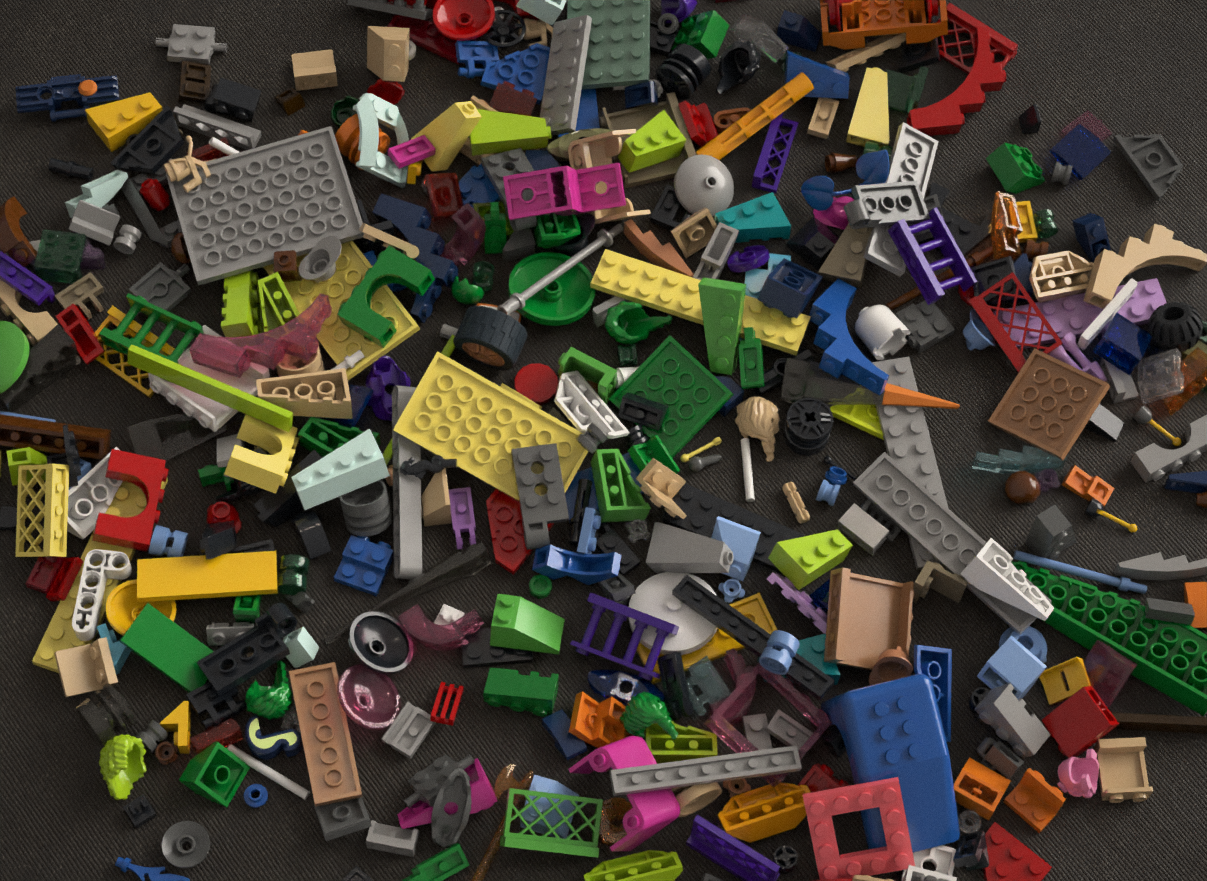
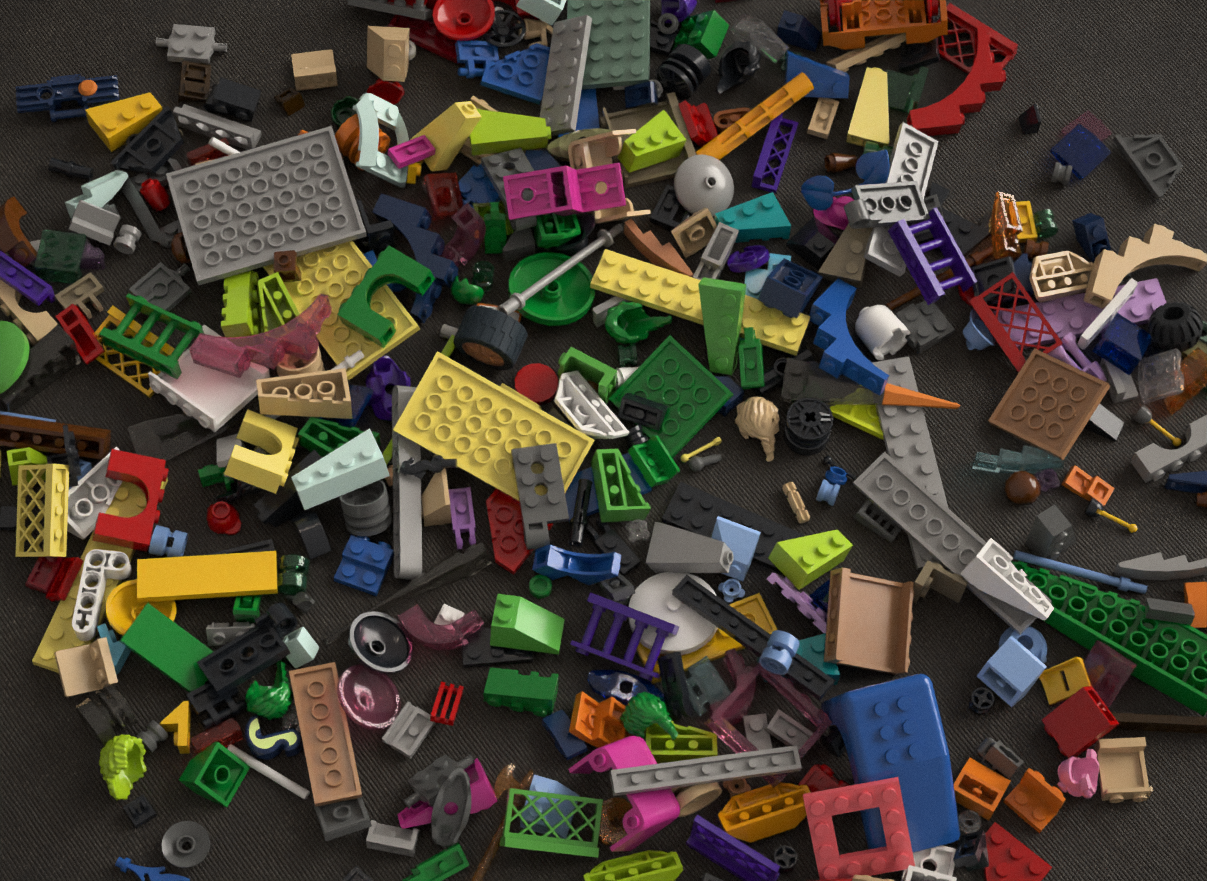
lime tile [128,345,293,432] -> none
reddish brown plate [155,741,178,765] -> none
tan piece [164,136,211,193] -> none
black slope [200,521,237,560] -> none
blue plate [244,784,268,808] -> none
light grey piece [299,236,342,283] -> none
tan plate [359,223,419,259] -> none
clear red bracket [489,80,537,116] -> none
dark grey wheel [576,423,608,454] -> none
medium blue plate [577,507,601,554] -> none
tan bracket [636,458,686,519] -> none
white bar [740,438,755,502] -> none
light grey hinge [838,503,889,556] -> none
nougat piece [869,646,913,686] -> none
blue wedge [914,645,952,742] -> none
light grey wedge [974,683,1050,758] -> none
green slope [986,143,1045,194] -> none

